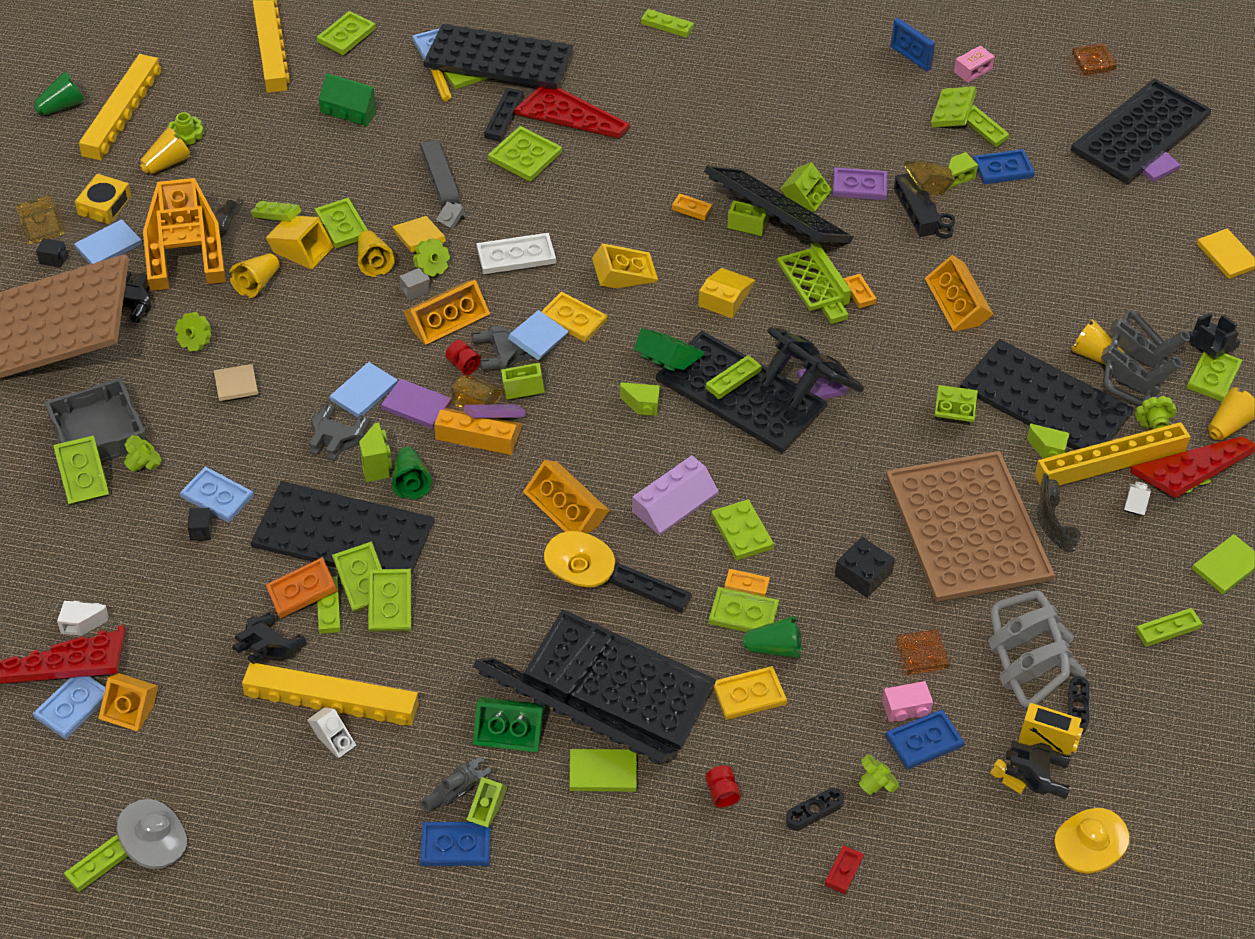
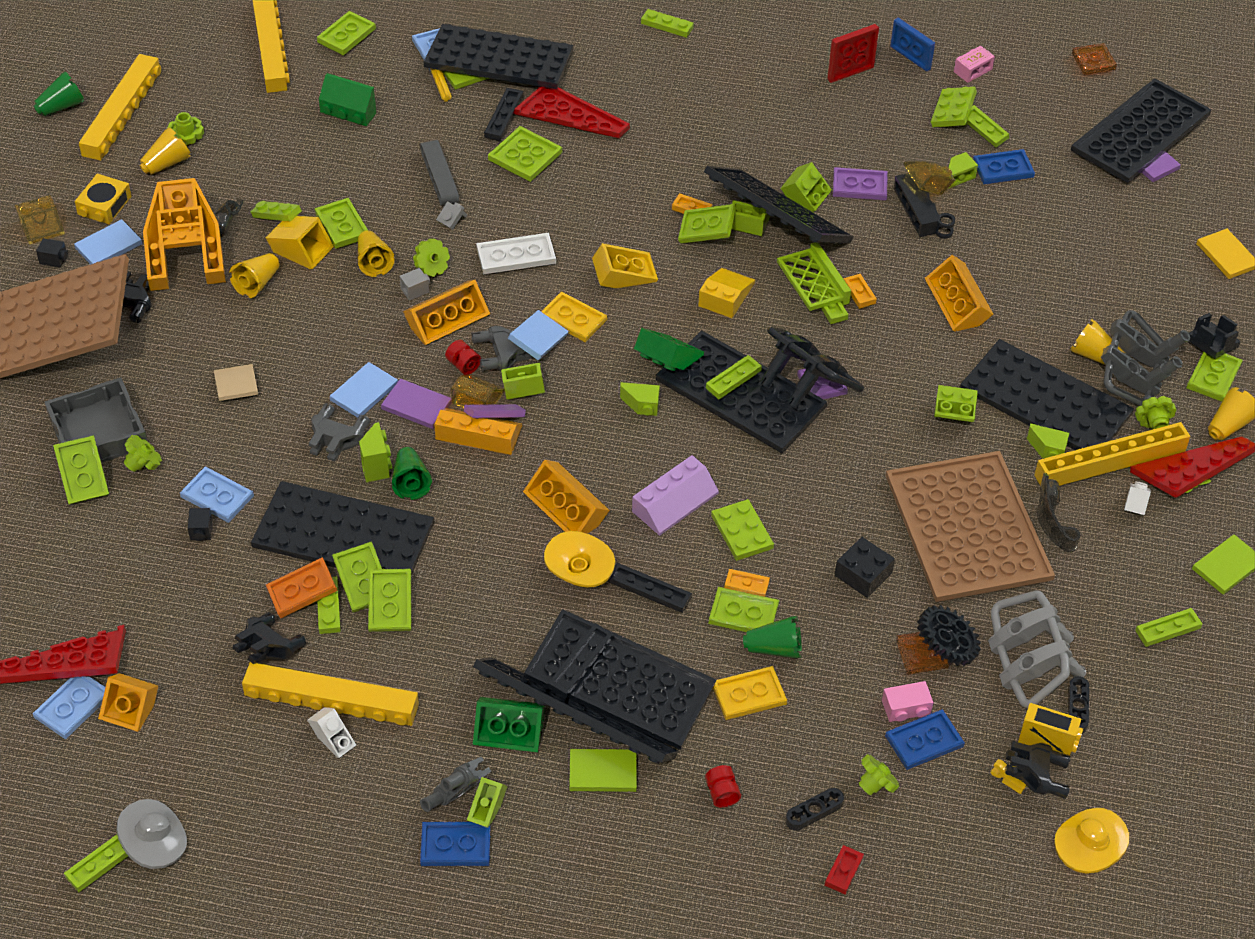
white slope [57,601,109,636] -> none
lime plant [175,312,211,352] -> none
yellow tile [392,216,446,252] -> none
none -> lime tile [678,204,736,243]
none -> red plate [827,24,879,83]
none -> black gear [917,605,981,666]

